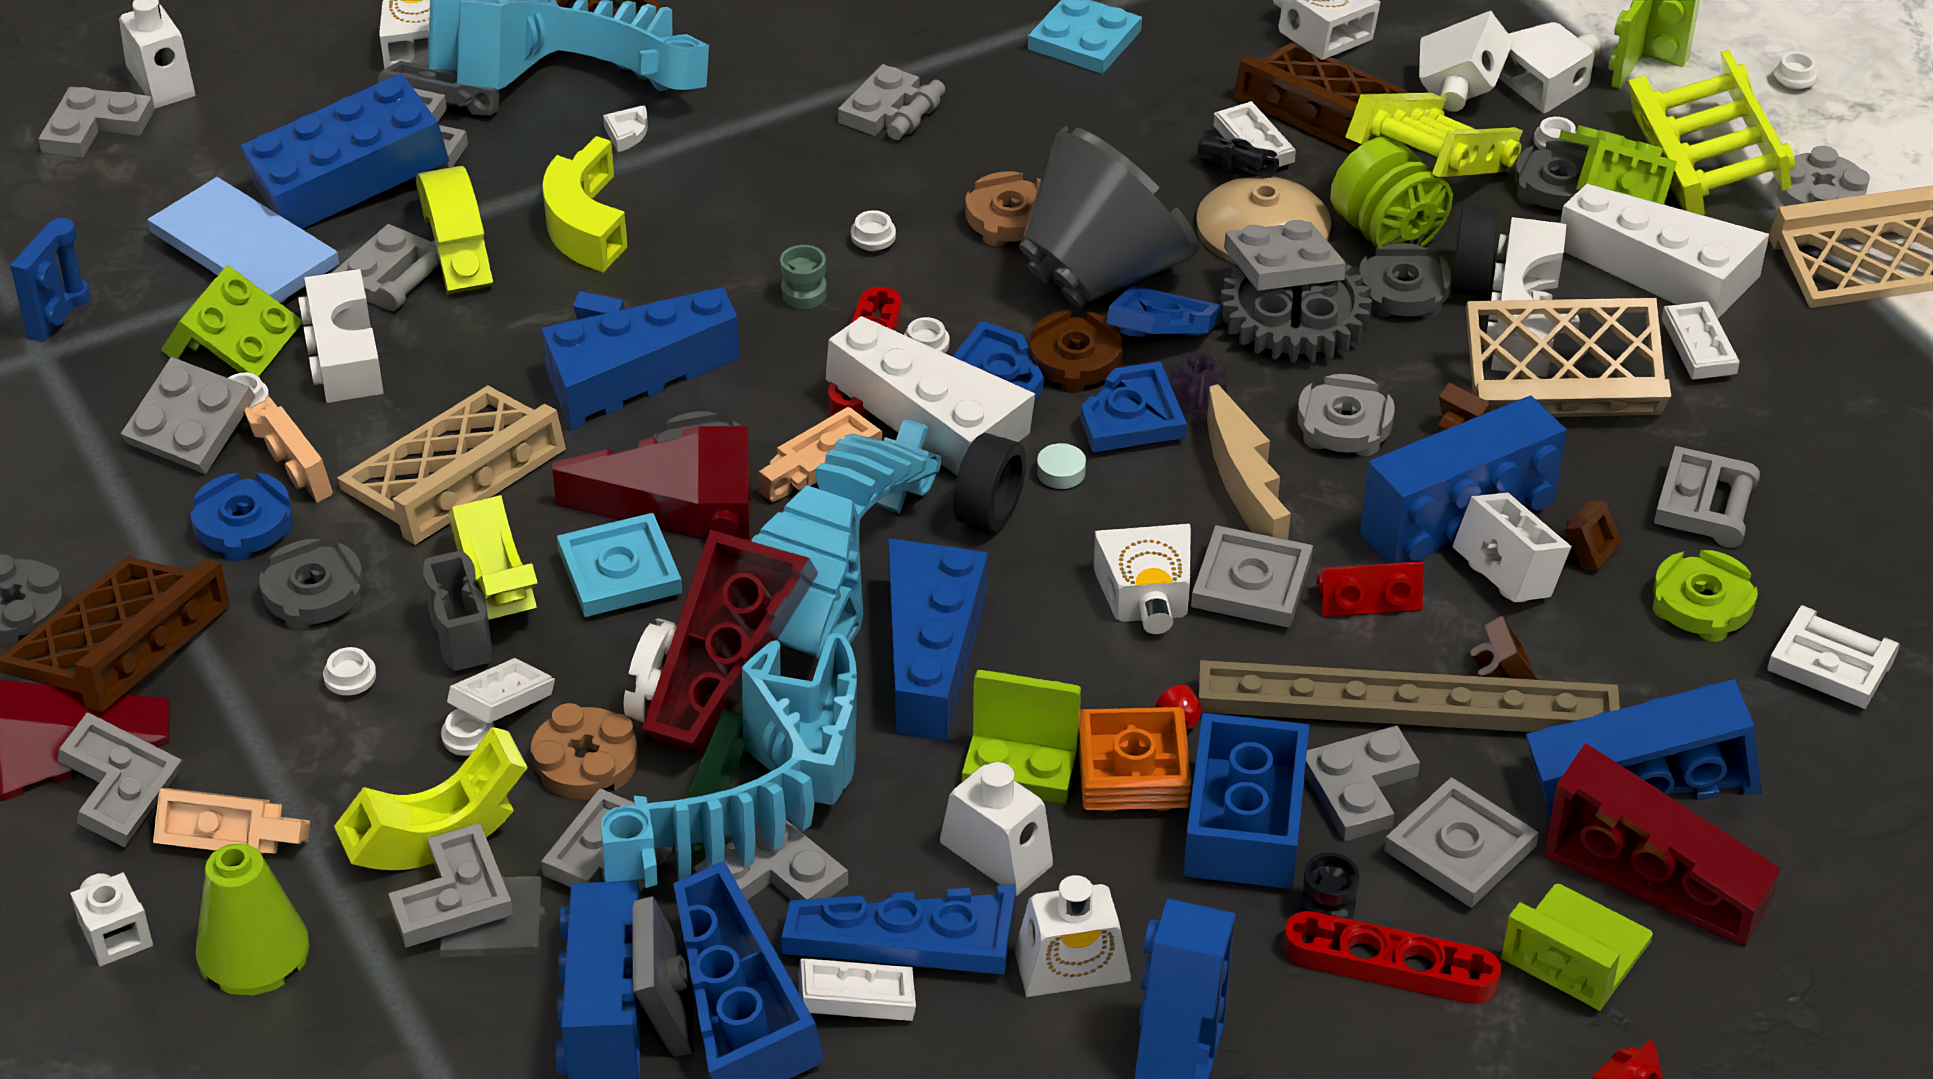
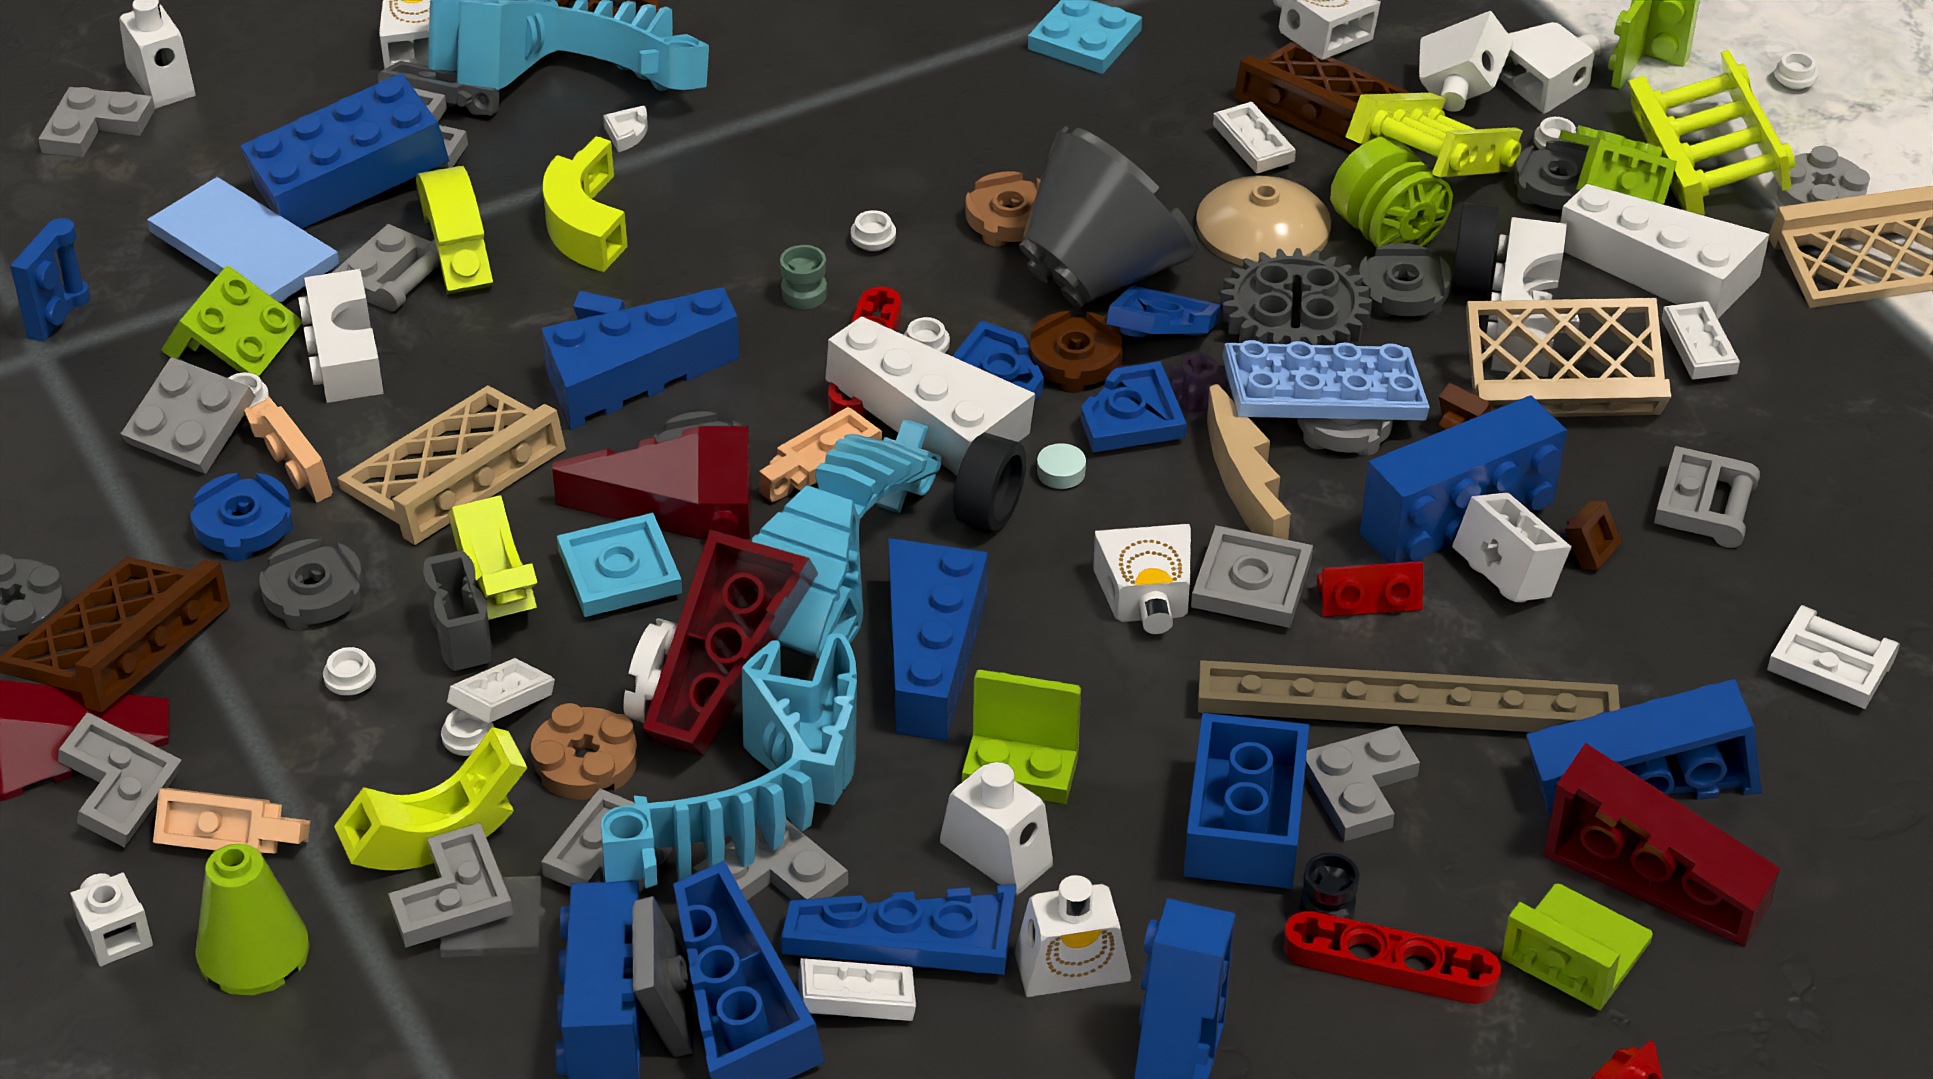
clear green plate [687,709,748,856] -> none
light grey plate [838,64,945,140] -> none
orange brick [1079,707,1192,812] -> none
red hinge [1155,685,1202,730] -> none
black pin [1197,134,1279,178] -> none
light grey plate [1224,220,1346,291] -> none
light grey plate [1384,777,1539,908] -> none
reddish brown tile [1470,616,1538,680] -> none
lime plate [1653,550,1758,642] -> none
none -> light blue tile [1222,340,1430,421]

